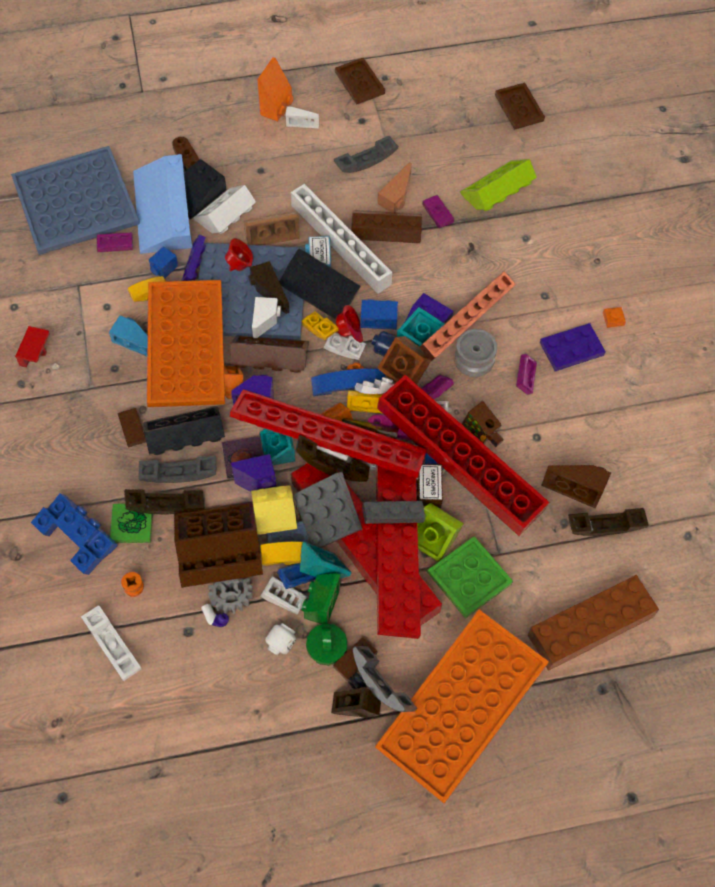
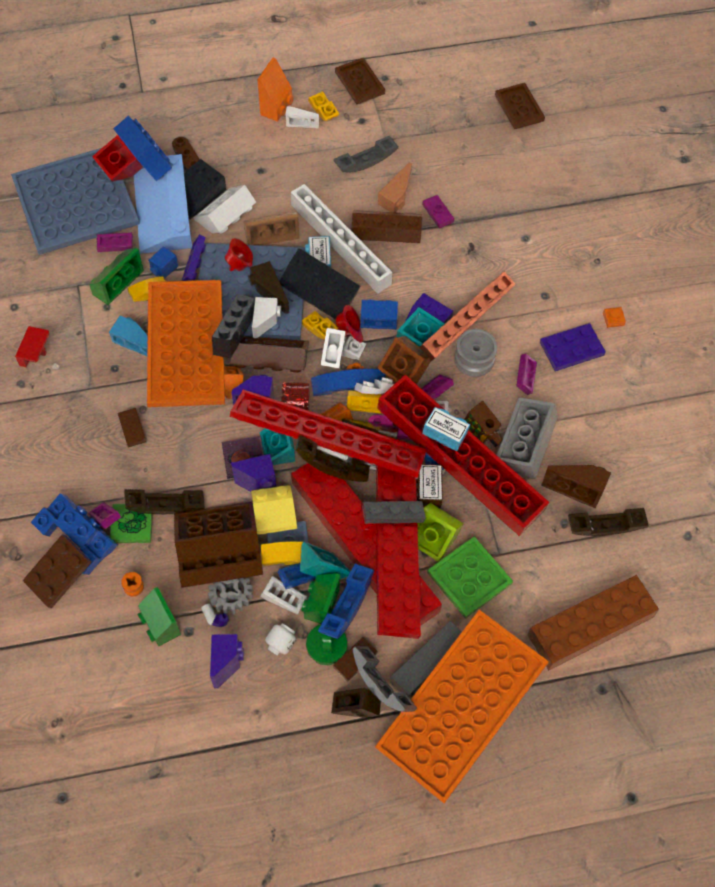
white slope [81,605,142,681] -> none
dark grey slope [138,456,217,483] -> none
black slope [143,406,225,455] -> none
dark grey plate [293,472,362,548] -> none
black bush [347,672,368,689] -> none
dark blue head [371,331,396,357] -> none
lime slope [460,159,537,211] -> none
none -> reddish brown plate [22,535,92,608]
none -> magenta plate [88,502,121,529]
none -> green slope [89,248,144,305]
none -> red slope [92,135,143,182]
none -> blue brick [113,115,172,181]
none -> green slope [137,587,181,646]
none -> dark purple slope [210,634,244,689]
none -> black brick [212,294,255,358]
none -> clear red brick [281,382,310,411]
none -> yellow slope [308,91,339,121]
none -> blue slope [318,564,374,639]
none -> white slope [321,328,345,368]
none -> dark grey brick [390,621,462,698]
none -> brick [422,407,470,451]
none -> light grey slope [497,397,558,479]

